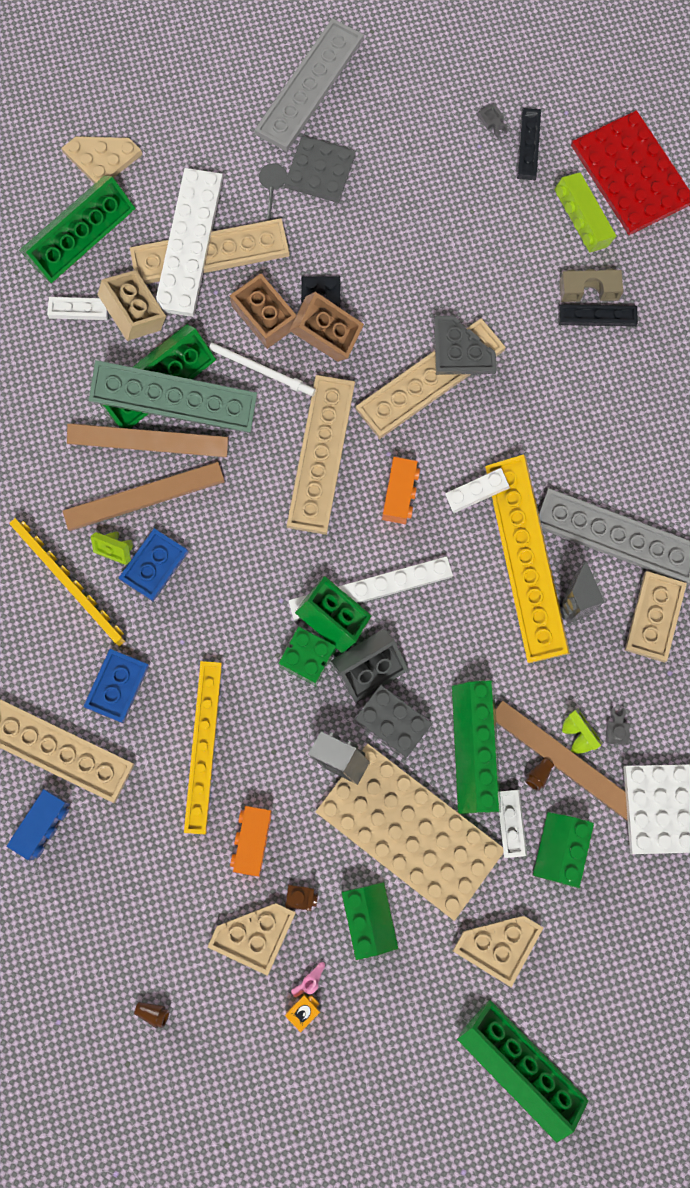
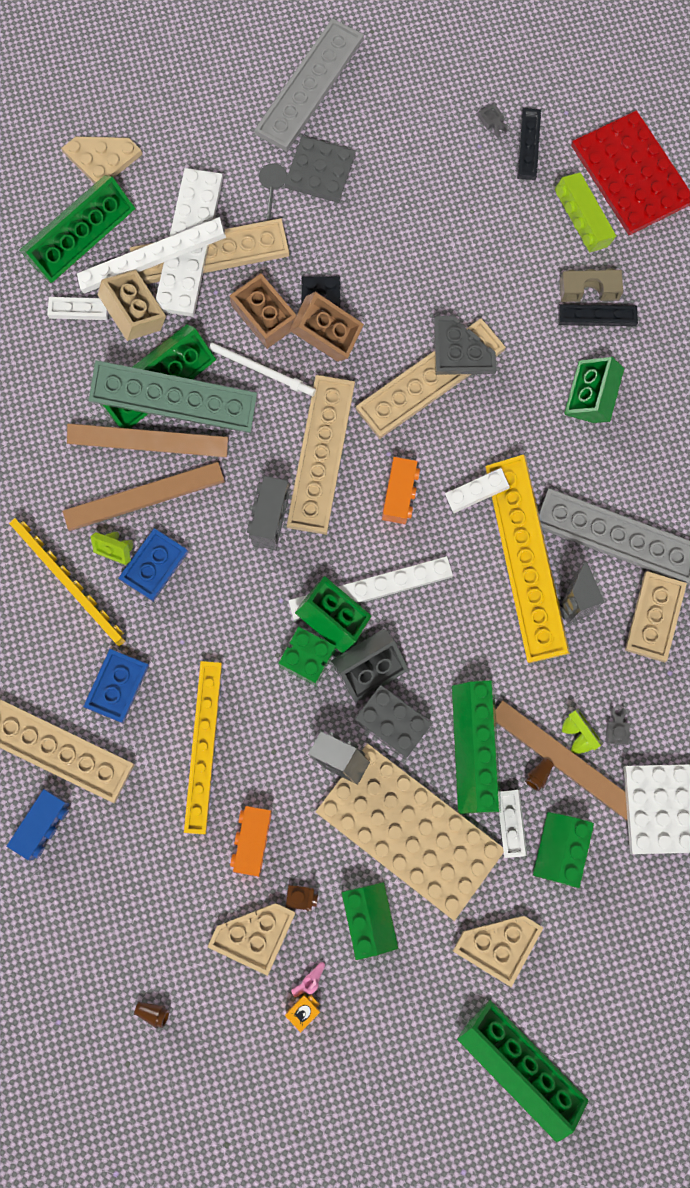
none -> white plate [77,217,226,293]
none -> dark grey brick [247,476,290,551]
none -> green slope [564,357,625,423]

